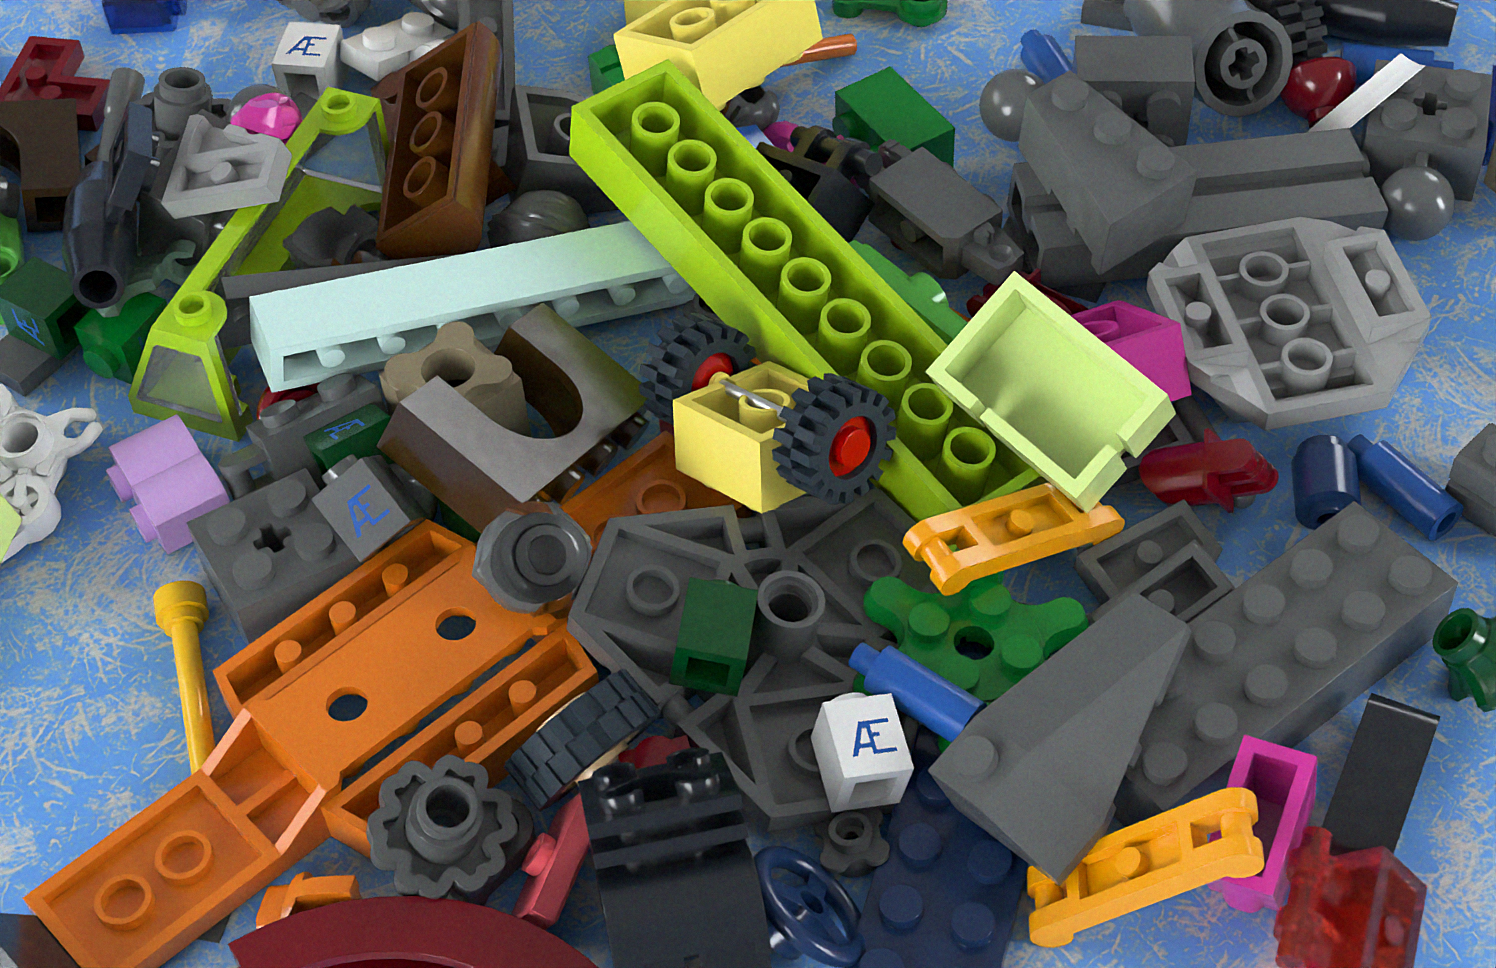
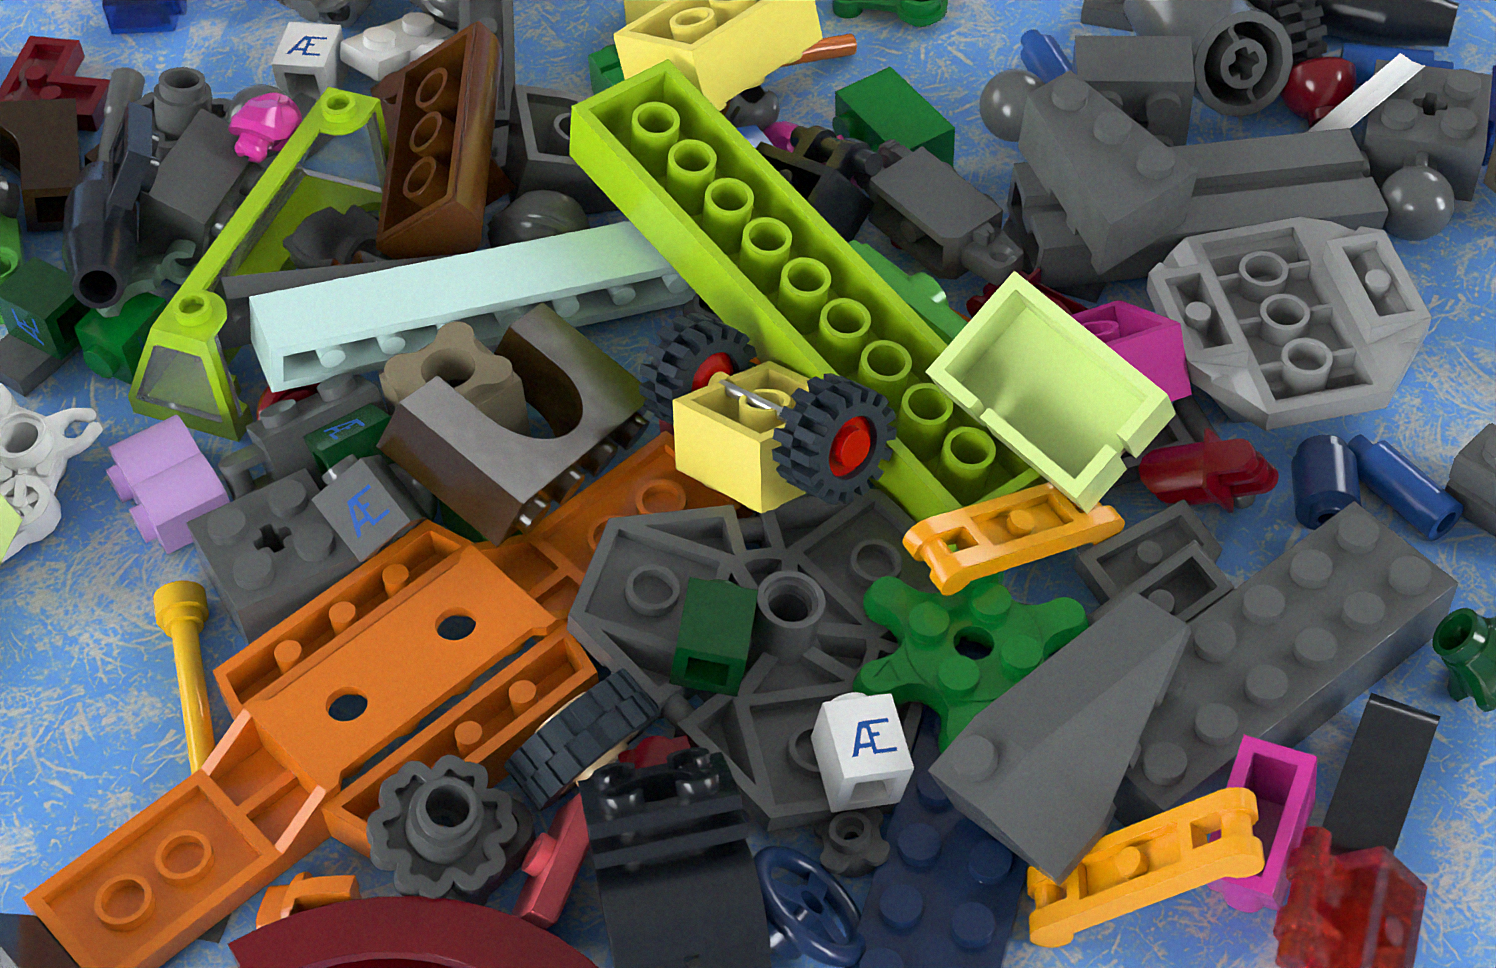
light grey wing [161,114,292,219] -> none
dark grey hair [472,501,593,618] -> none
blue cylinder [848,642,987,743] -> none

